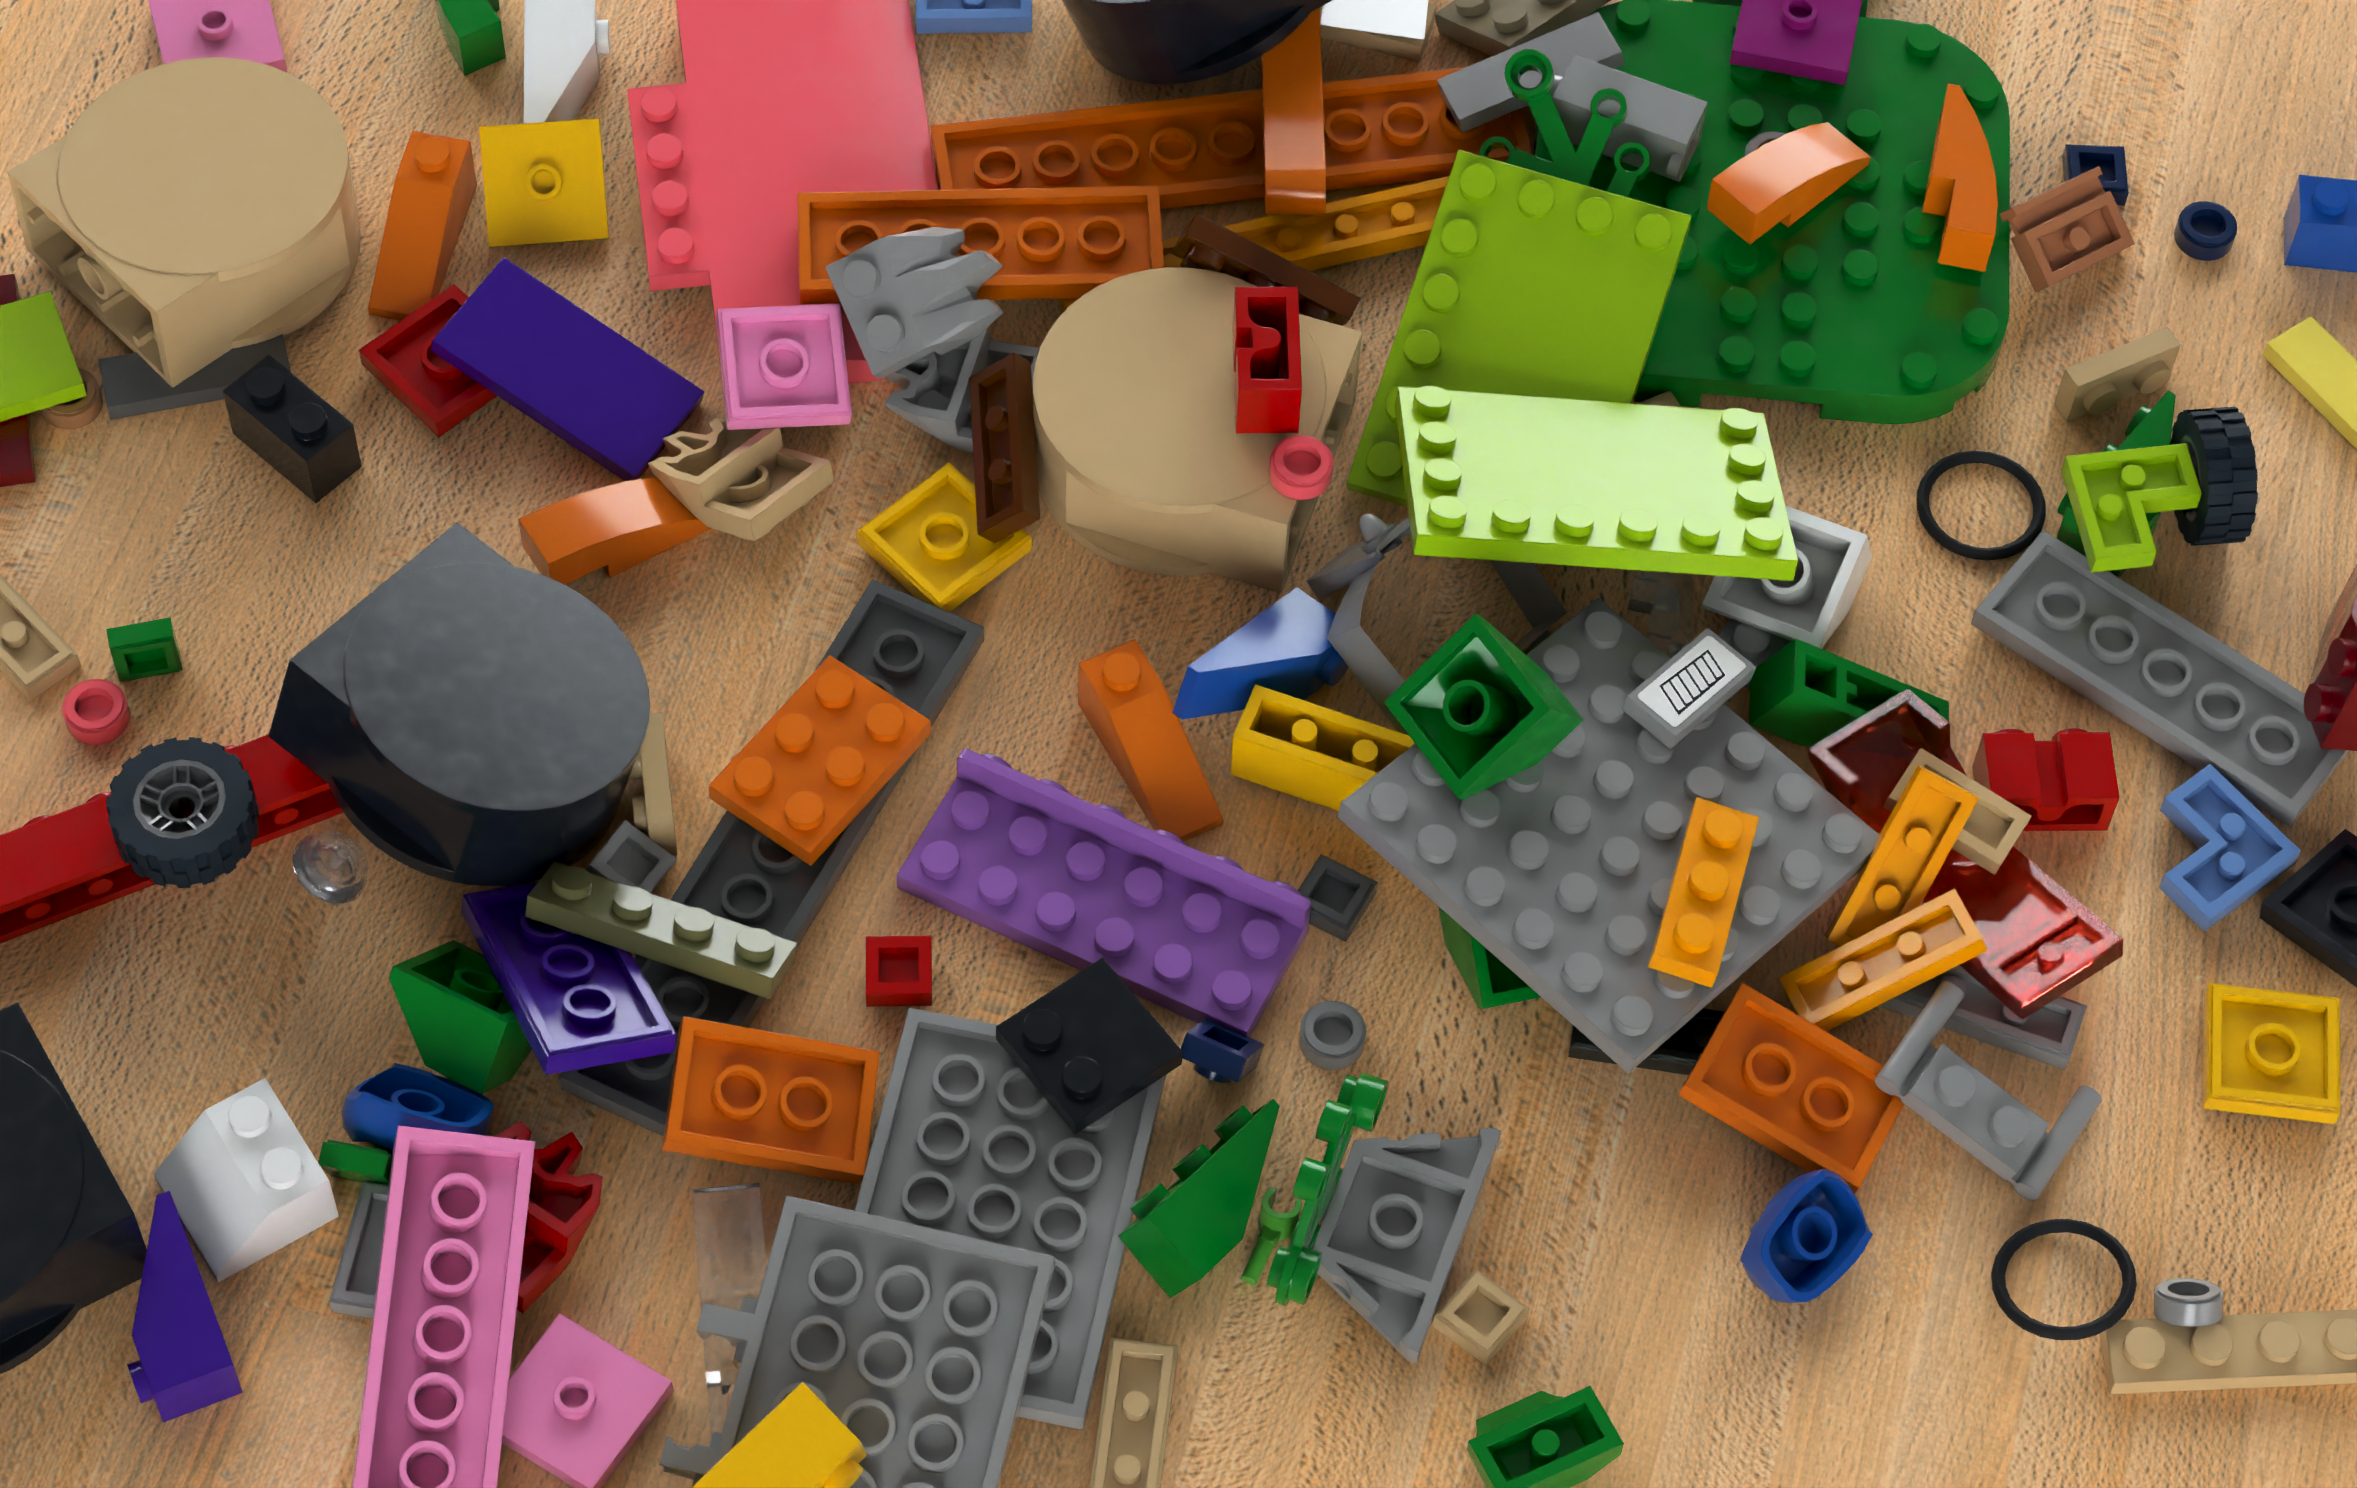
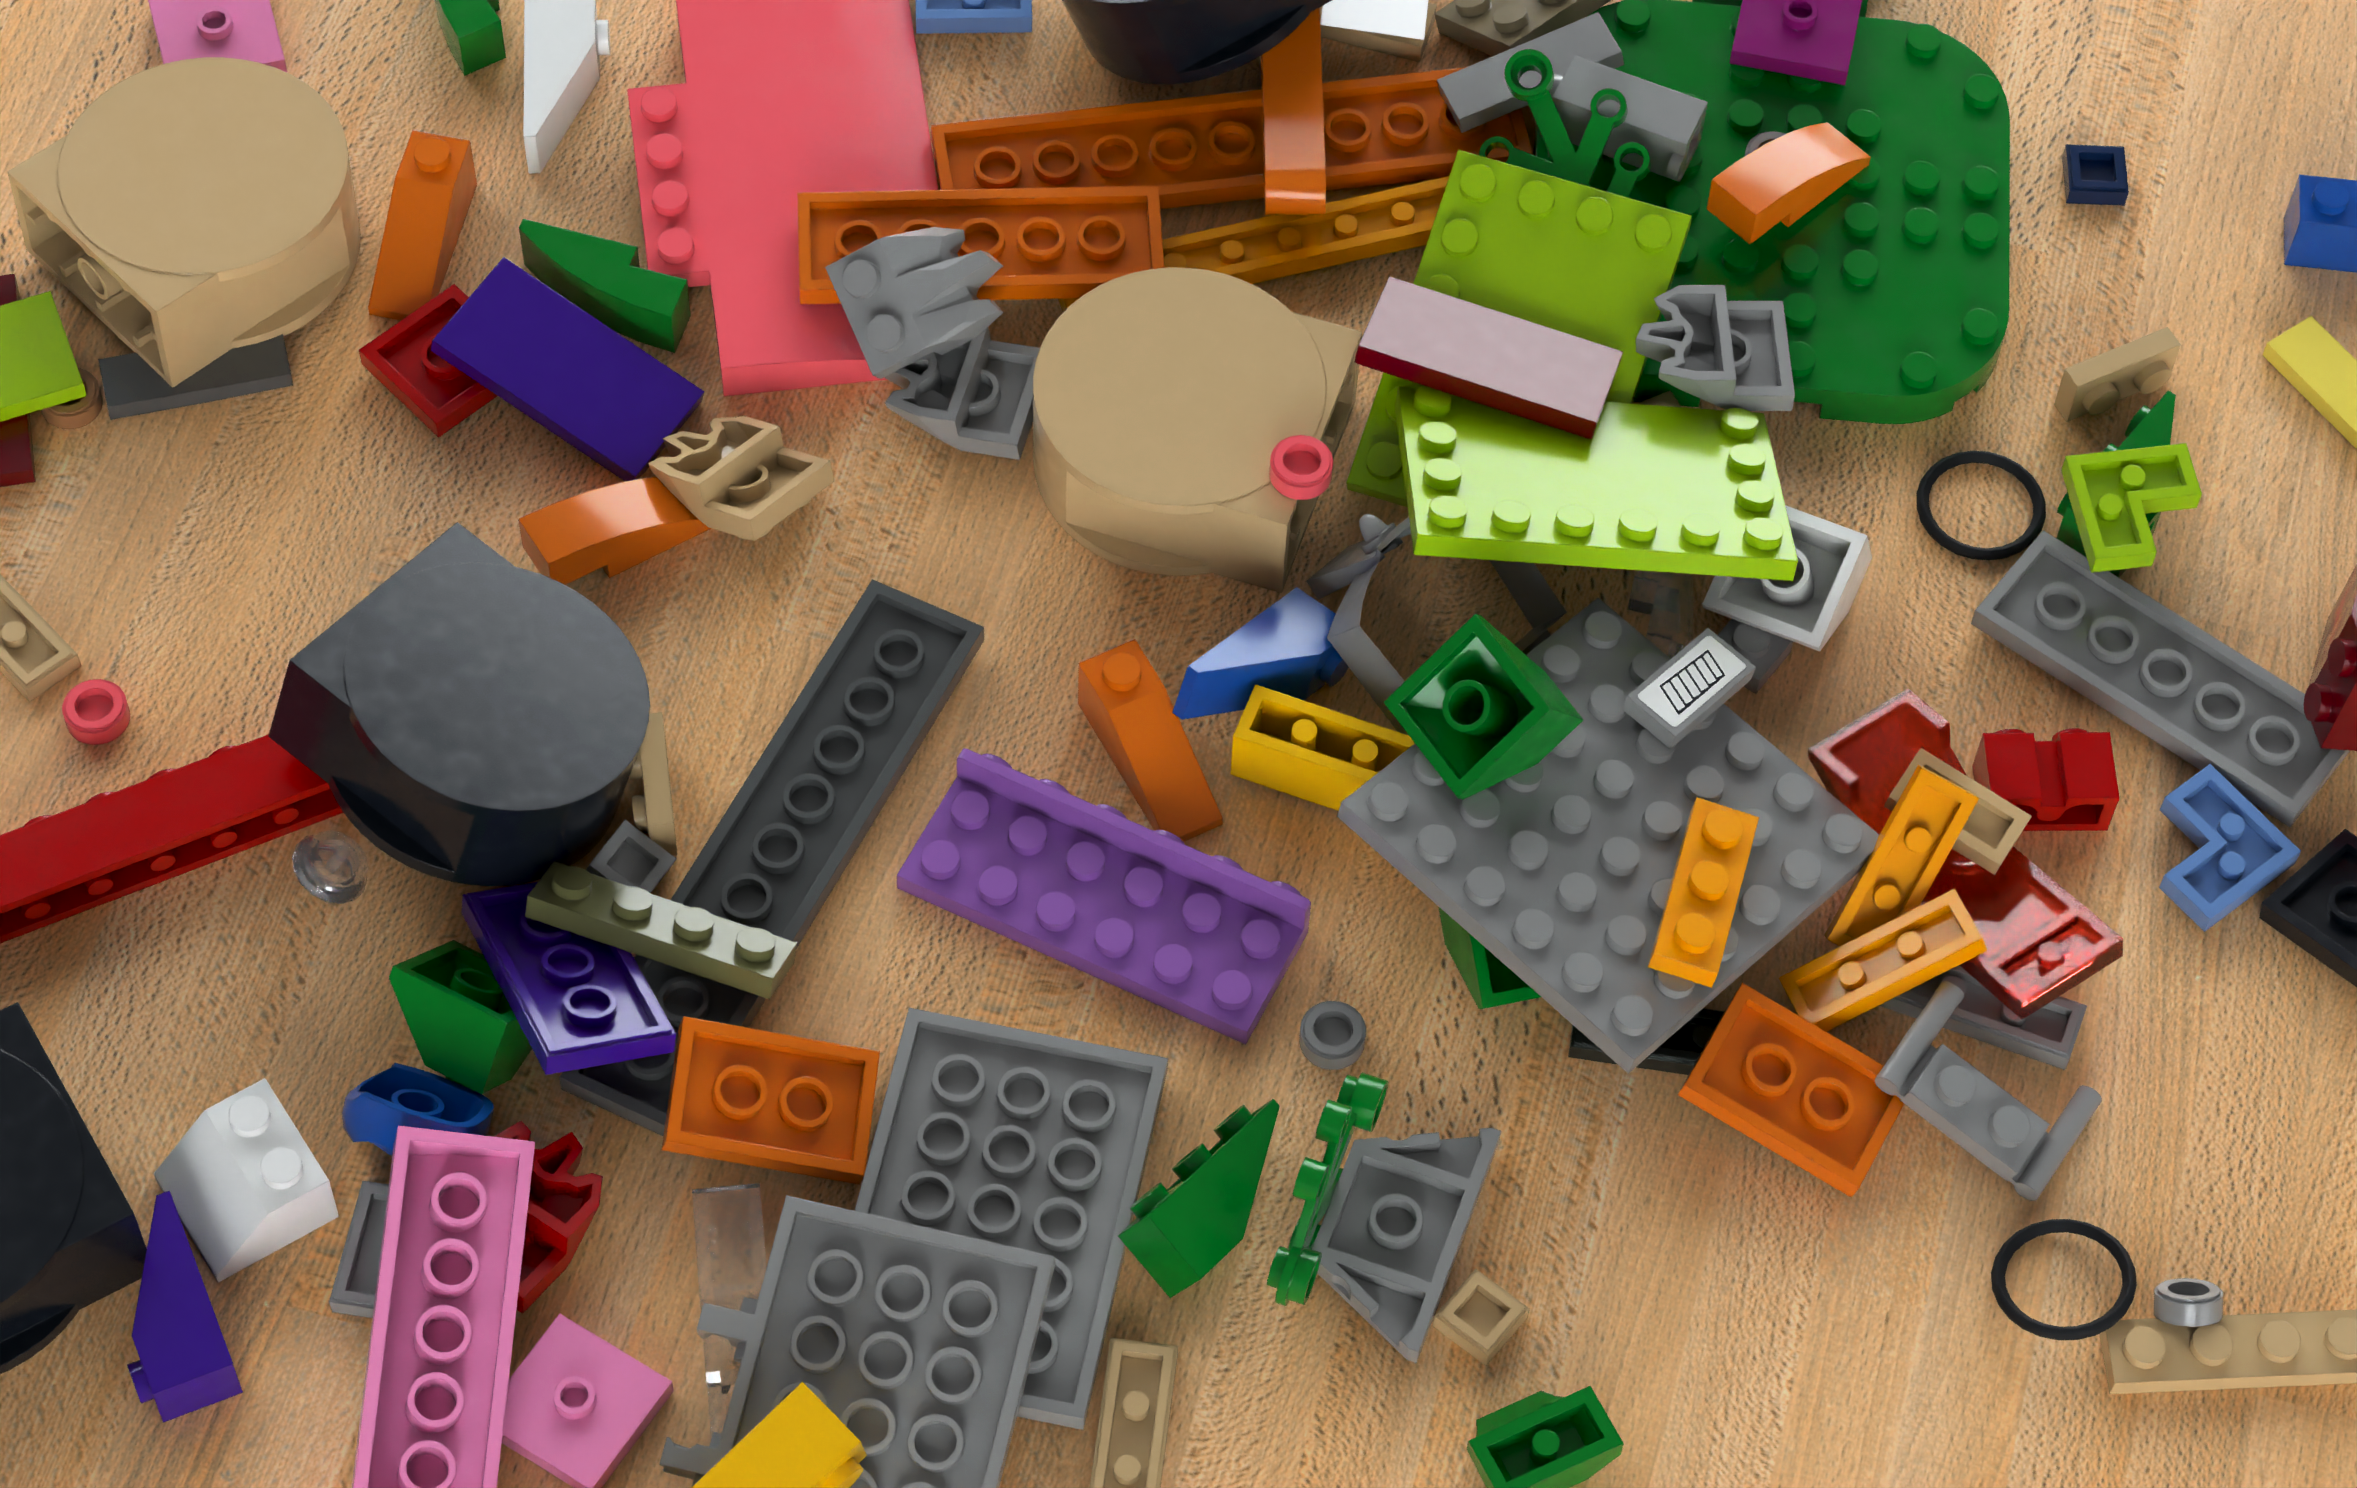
green tile [106,618,183,682] -> none
black wheel [106,737,260,888] -> none
black brick [223,355,362,503] -> none
green tile [318,1139,392,1184] -> none
yellow plate [479,118,610,248] -> none
orange plate [708,655,931,866] -> none
bright pink plate [716,304,852,430] -> none
yellow plate [856,462,1032,612] -> none
red plate [866,935,932,1007] -> none
reddish brown plate [969,352,1040,543] -> none
black plate [996,958,1183,1135] -> none
reddish brown plate [1171,213,1361,326] -> none
dark blue plate [1181,1018,1265,1083] -> none
red brick [1232,287,1302,434] -> none
bright green hand [1241,1187,1302,1285] -> none
dark grey tile [1298,854,1378,942] -> none
blue piece [1740,1169,1873,1303] -> none
green slope [1749,639,1949,760] -> none
orange slope [1922,83,1998,272] -> none
nougat plate [1999,166,2135,292] -> none
black wheel [2170,407,2258,546] -> none
dark blue tile [2174,201,2237,261] -> none
yellow plate [2203,982,2340,1124] -> none
none -> green slope [519,219,691,353]
none -> tile [1354,276,1623,439]
none -> light grey plate [1636,285,1795,411]

